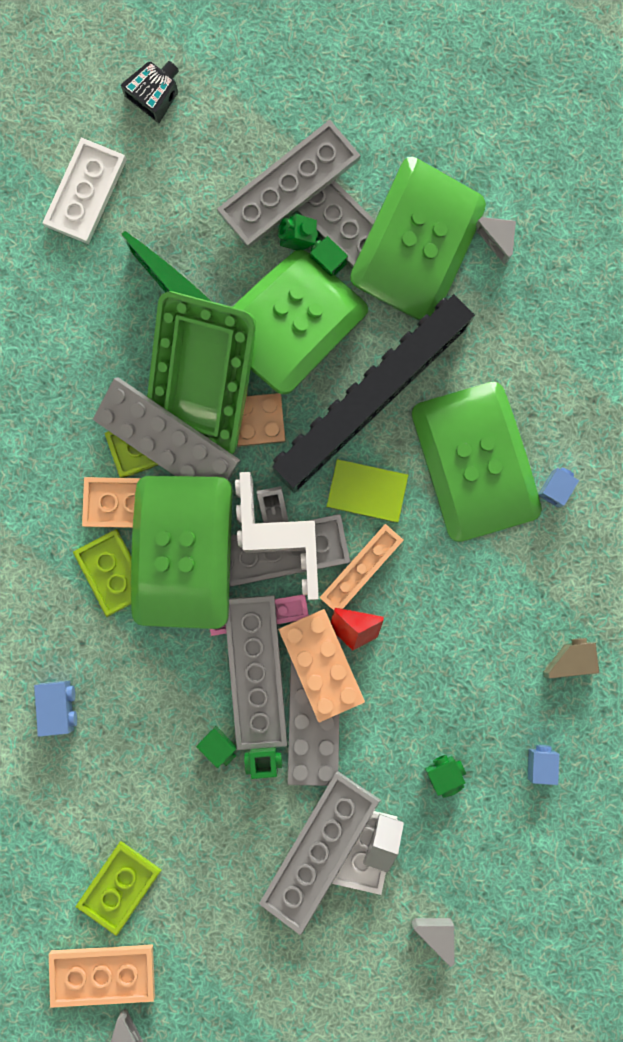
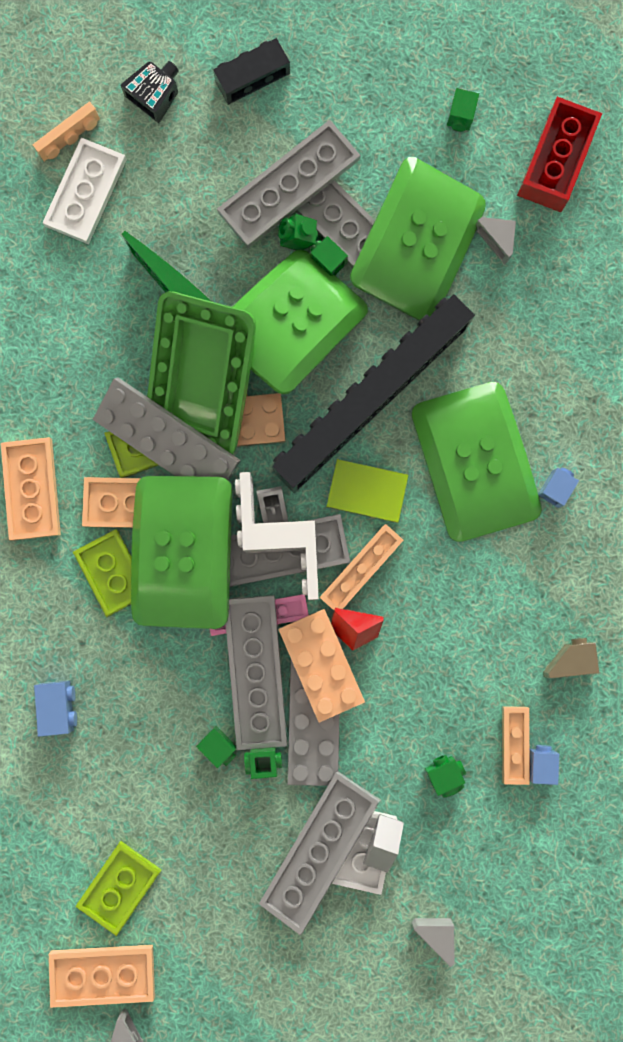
none -> light nougat plate [1,437,61,541]
none -> light nougat plate [33,101,100,162]
none -> black brick [213,38,290,105]
none -> green brick [447,88,480,132]
none -> light nougat plate [502,706,530,785]
none -> red brick [517,96,603,212]

